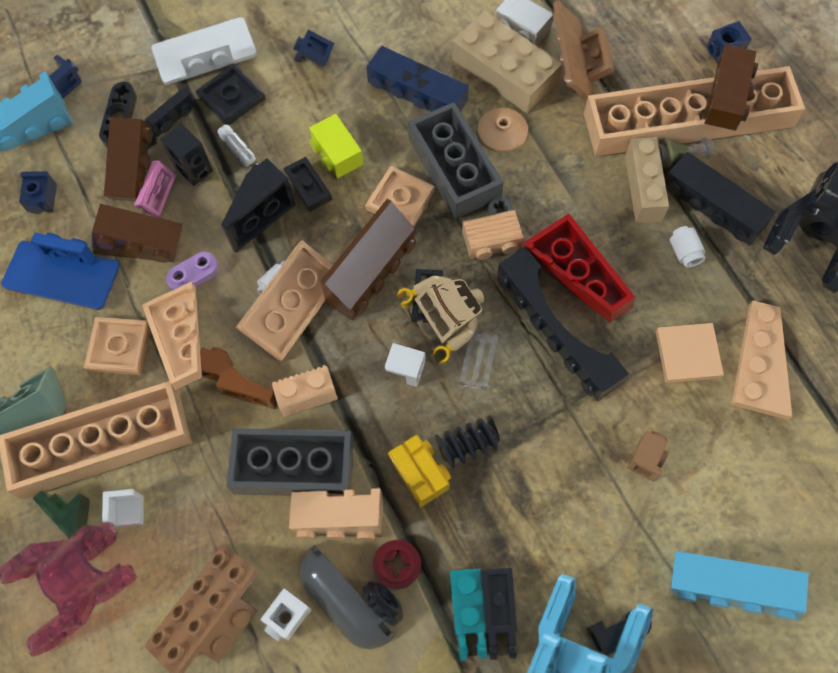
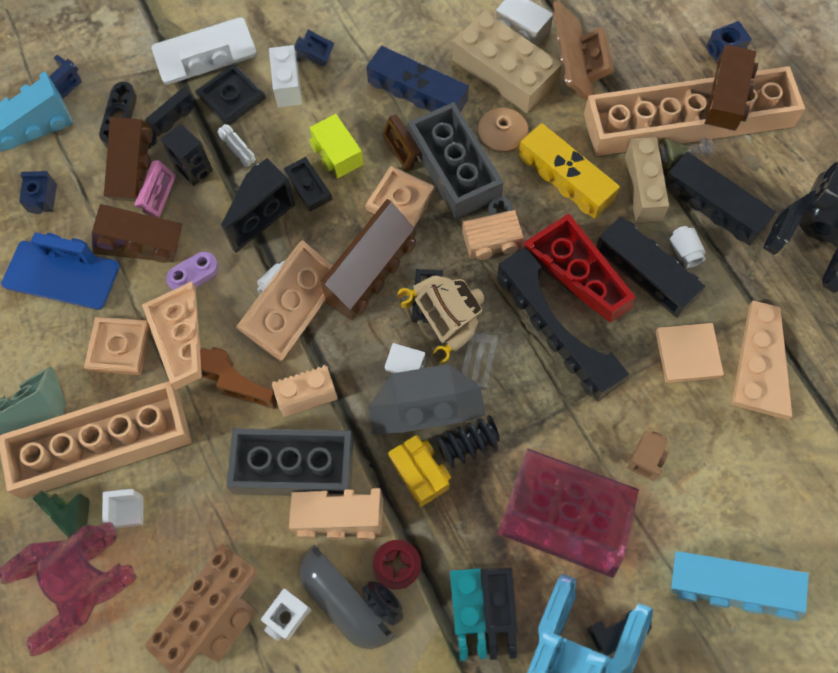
none -> white brick [269,45,302,108]
none -> dark grey wedge [368,364,485,434]
none -> reddish brown tile [382,114,421,171]
none -> clear pink slope [497,448,639,578]
none -> yellow brick [518,123,620,219]
none -> black brick [596,217,705,318]

